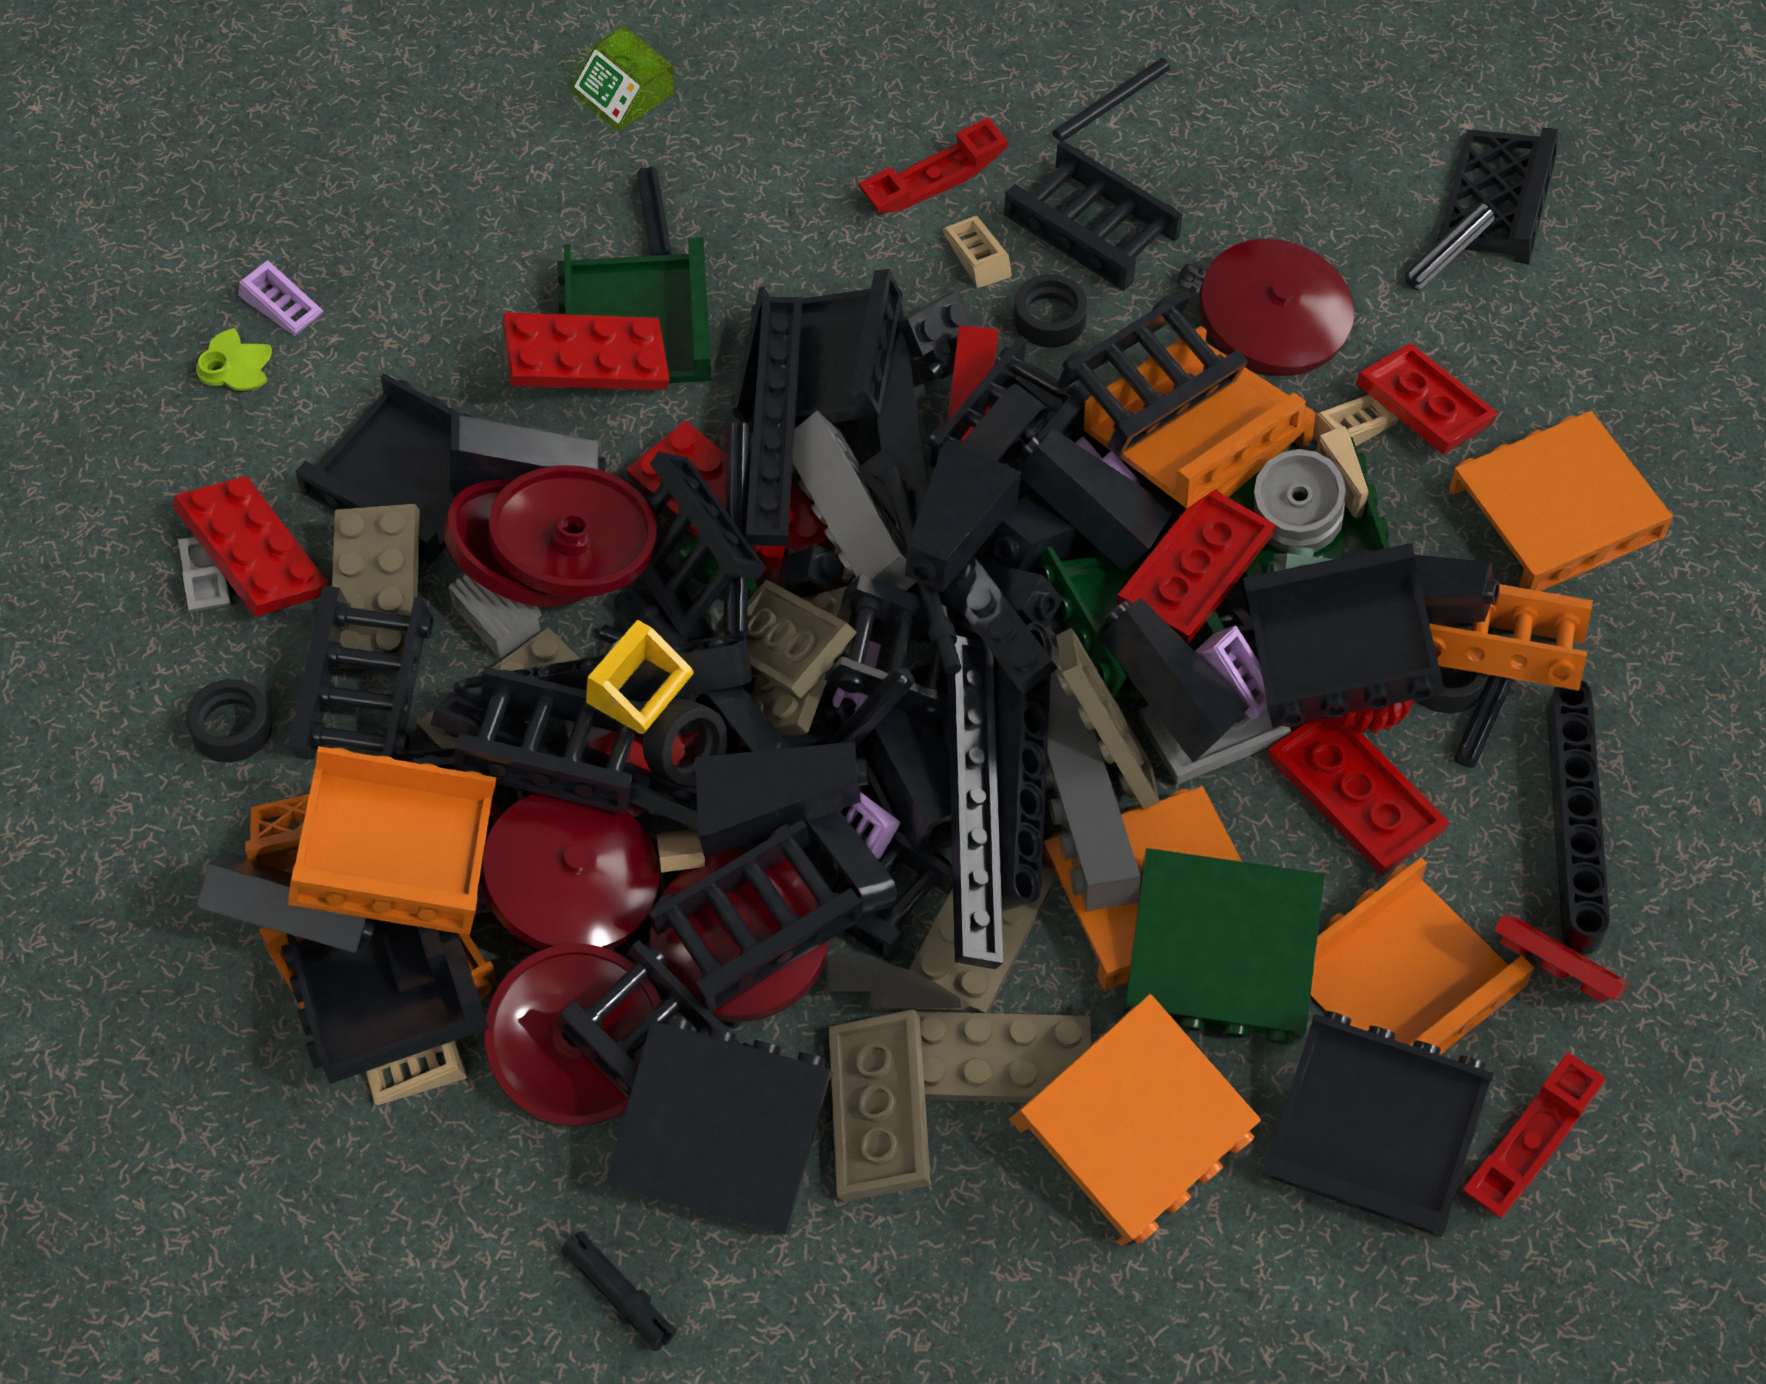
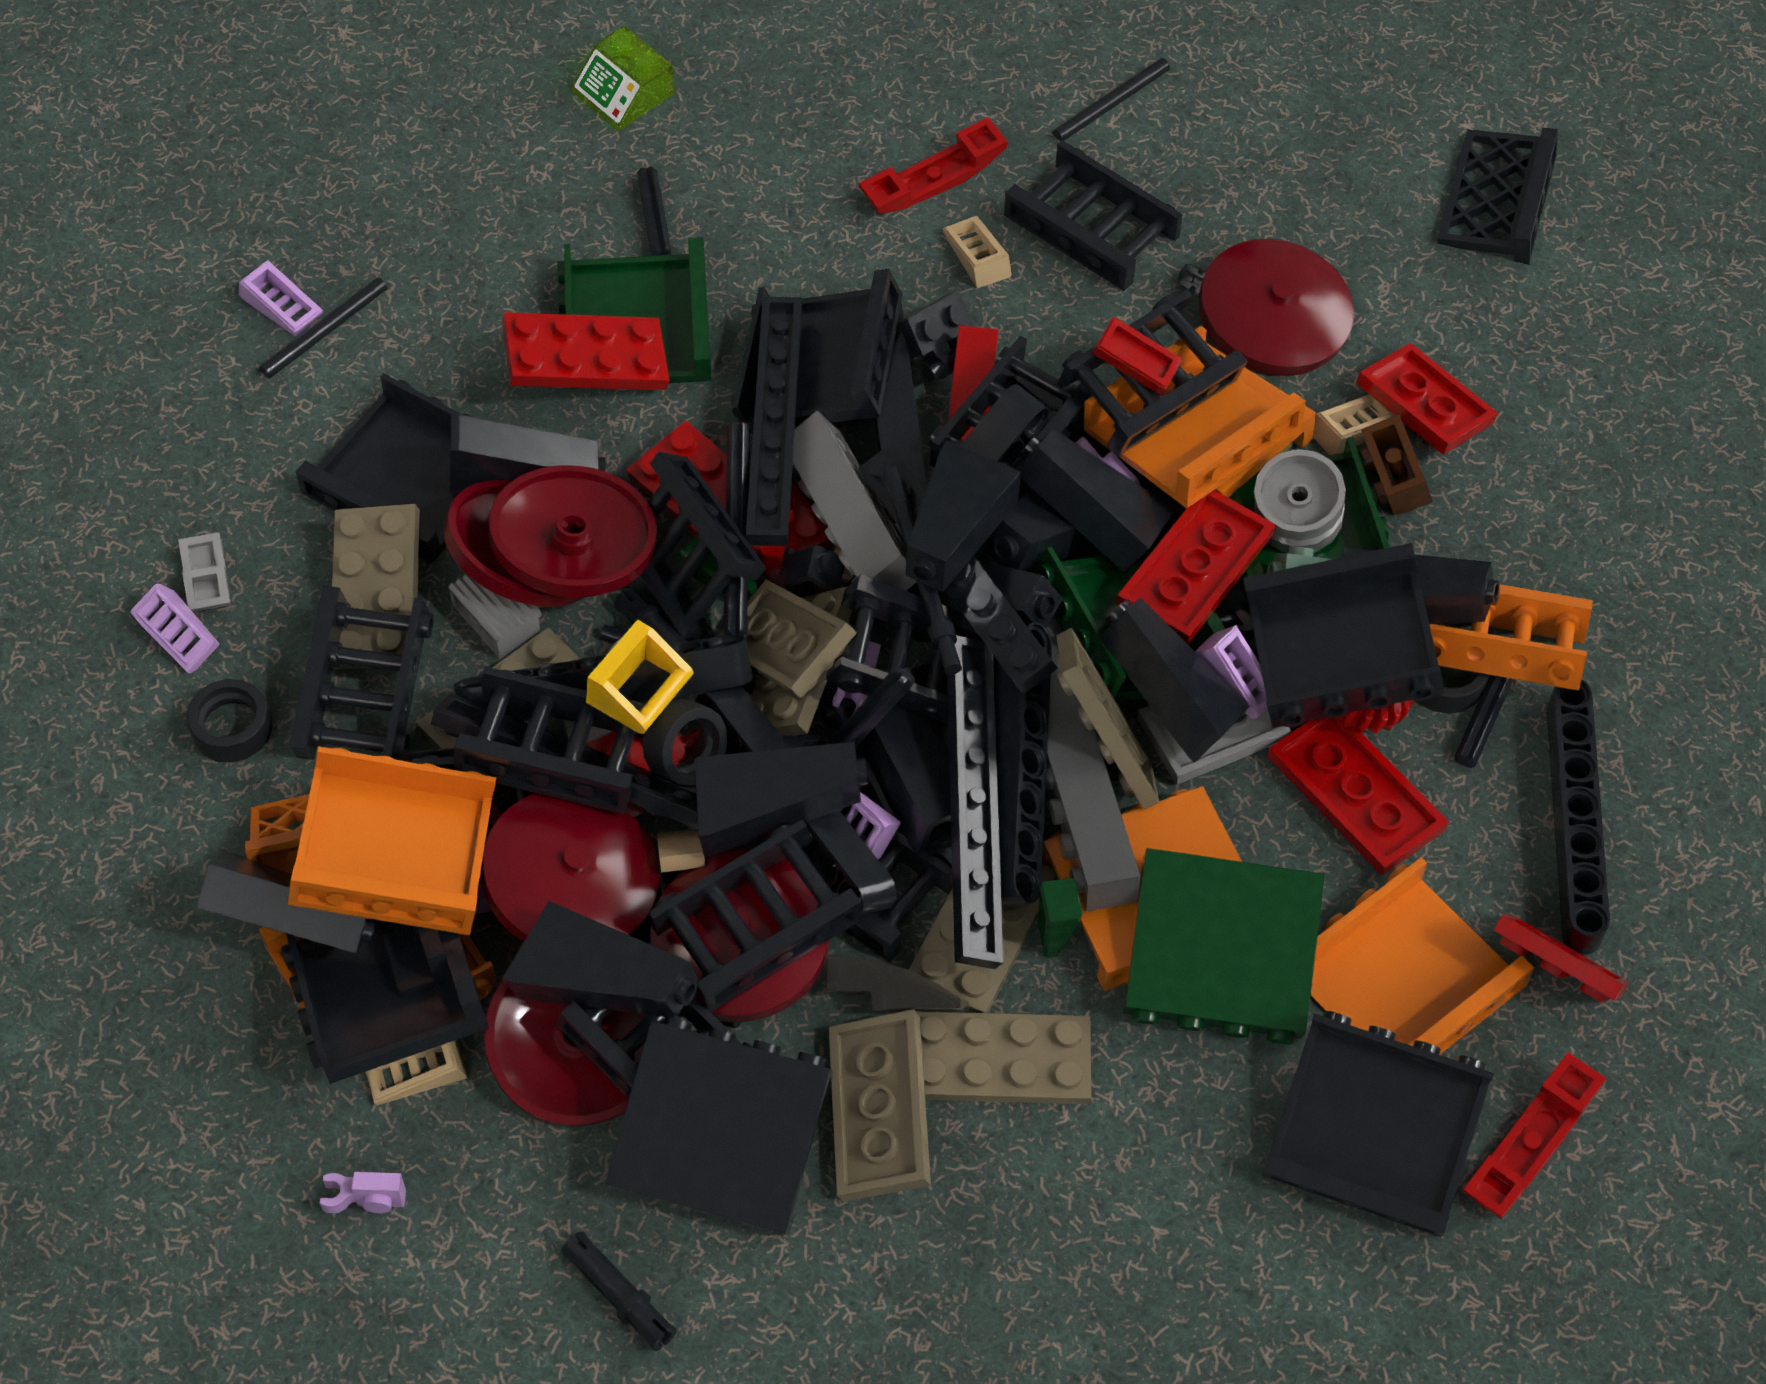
red plate [172,476,329,617] -> none
lime plate [196,328,272,391] -> none
orange panel [1009,994,1261,1246] -> none
black tyre [1013,274,1088,348] -> none
tan slope [1316,426,1369,518] -> none
black axle [1405,203,1495,291] -> none
orange panel [1449,410,1673,591] -> none
none -> lavender slope [131,584,220,673]
none -> black bar [259,277,387,379]
none -> lavender plate [320,1172,406,1213]
none -> black slope [502,901,699,1018]
none -> dark green slope [1037,878,1083,958]
none -> red tile [1091,316,1182,396]
none -> reddish brown brick [1360,414,1433,515]

